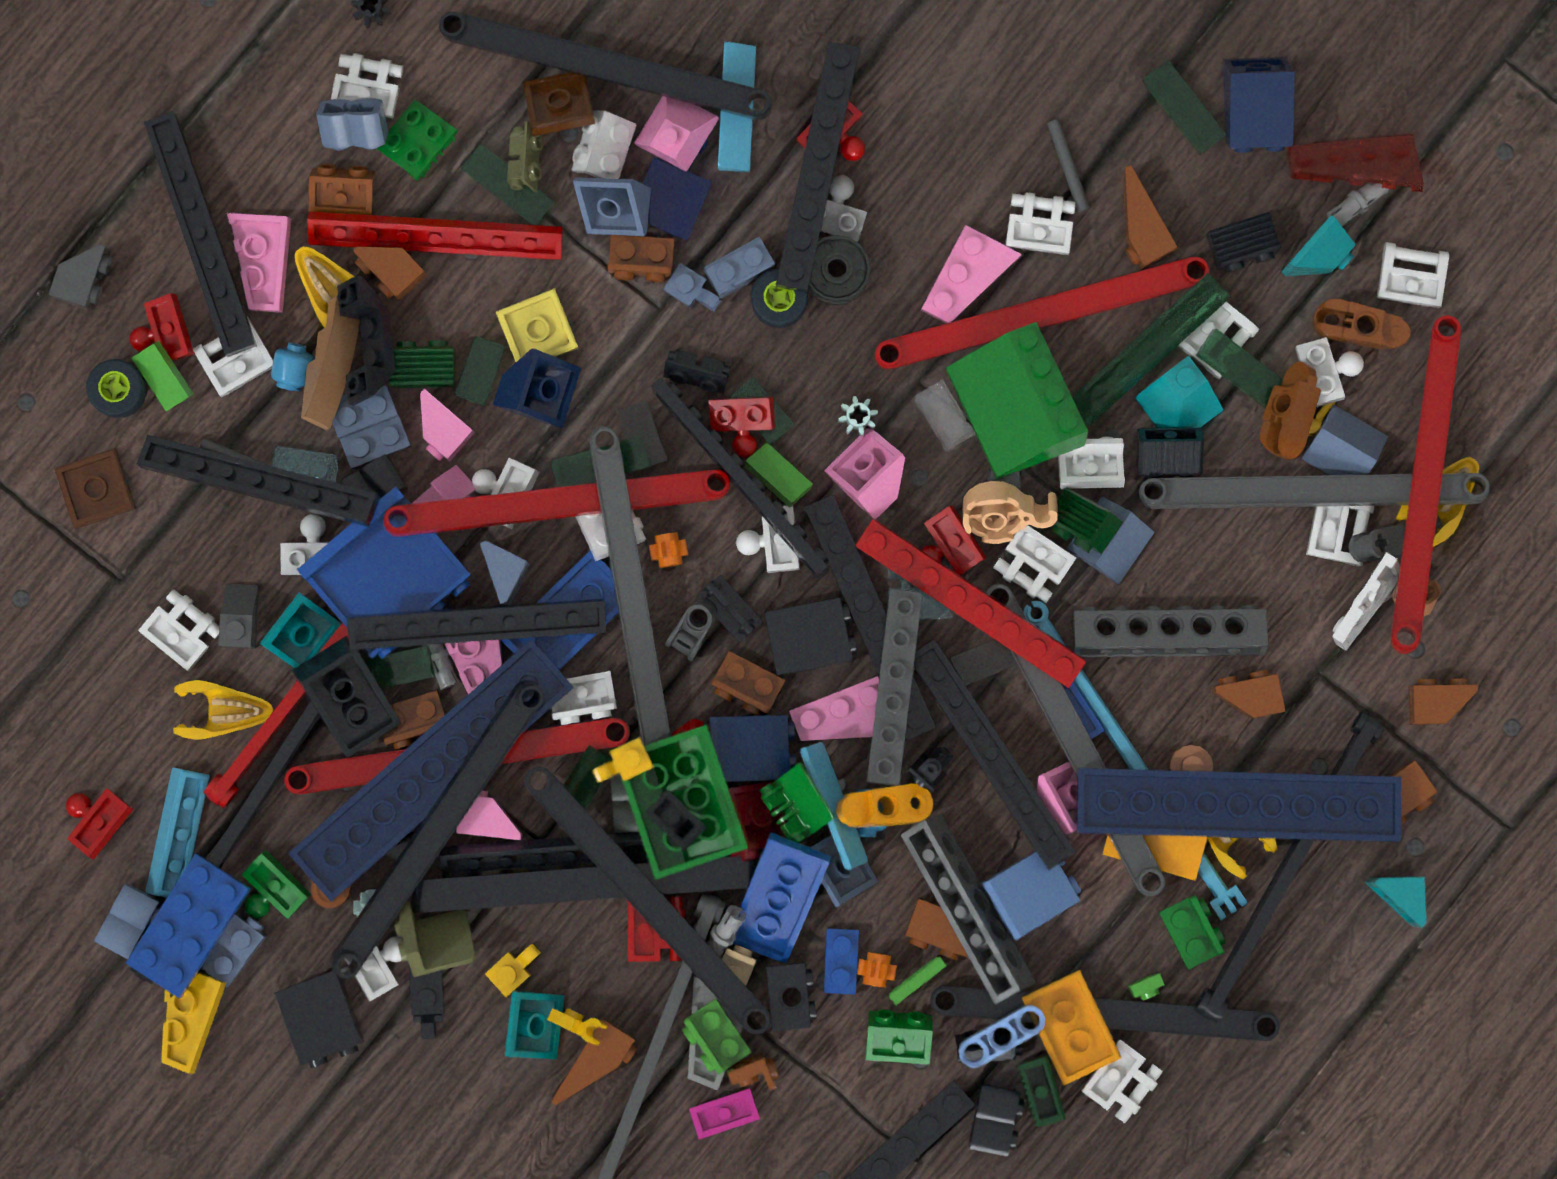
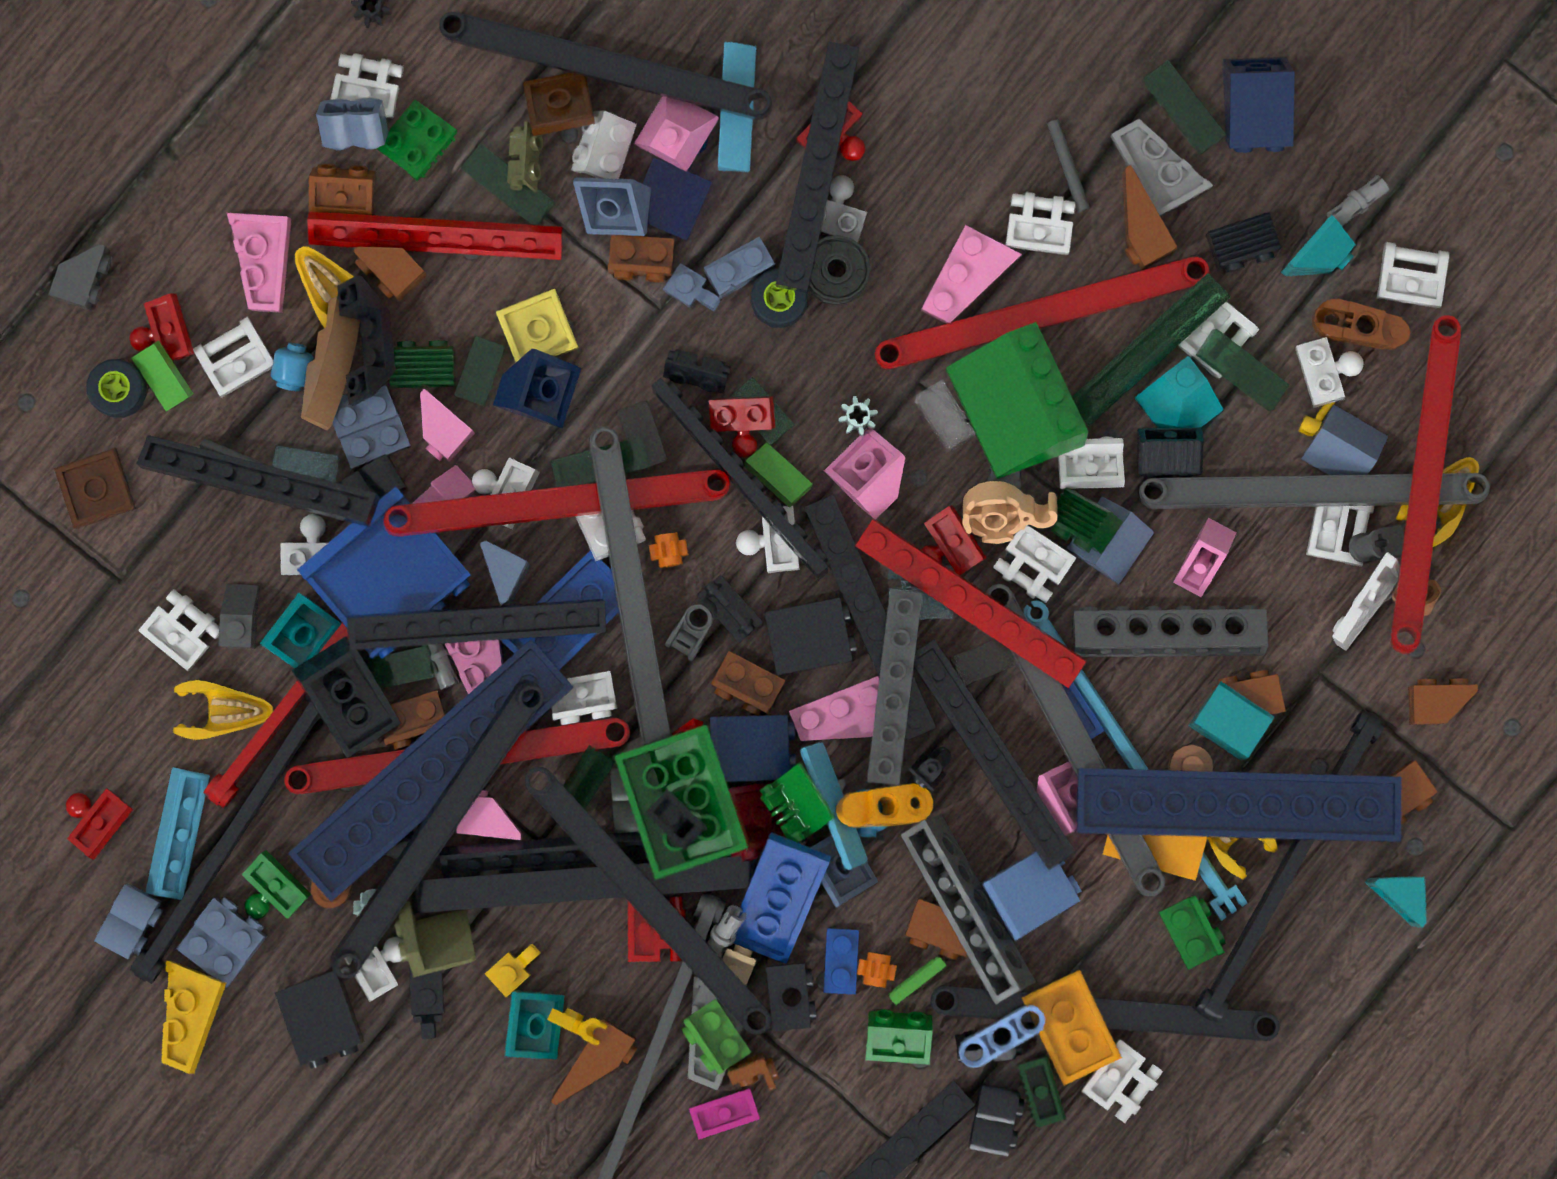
blue plate [126,854,251,998] -> none
black plate [144,111,257,357] -> none
yellow plate [593,738,654,782] -> none
bright green plate [1127,972,1165,1001] -> none
dark orange piece [1260,361,1321,460] -> none
clear red wing [1286,134,1424,192] -> none
none -> light grey wing [1110,119,1213,216]
none -> bright pink slope [1173,518,1237,597]
none -> teal slope [1188,681,1274,761]

